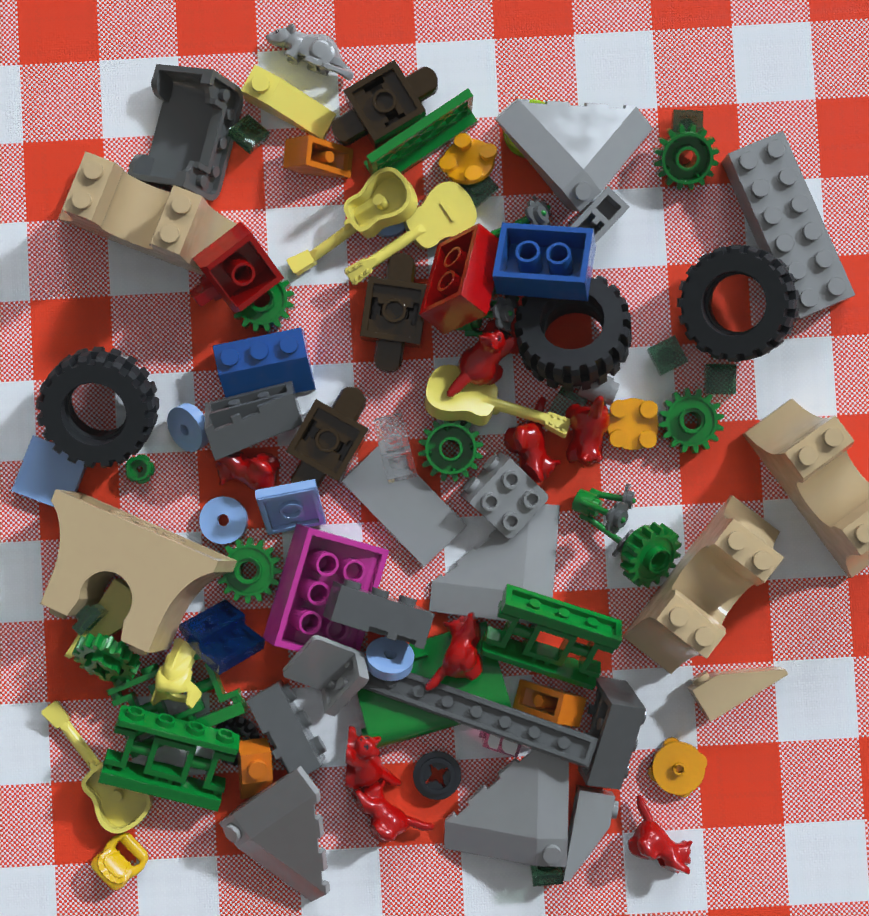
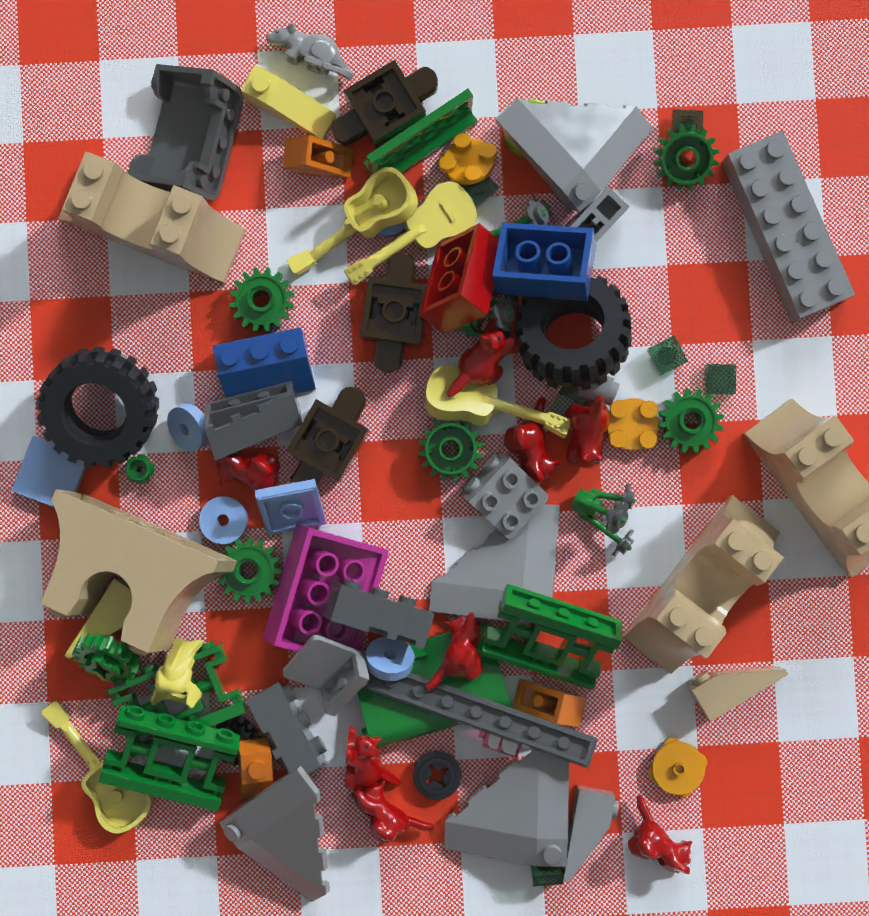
clear green plate [72,603,109,636] -> none
yellow piece [91,832,148,891] -> none
clear blue slope [179,599,265,675] -> none
red hinge [189,222,284,313] -> none
clear green tile [227,114,270,154] -> none
light grey tile [342,440,467,567] -> none
clear bracket [373,413,417,484] -> none
dark grey wedge [578,677,646,790] -> none
green gear [620,522,682,588] -> none
black tyre [677,245,799,362] -> none

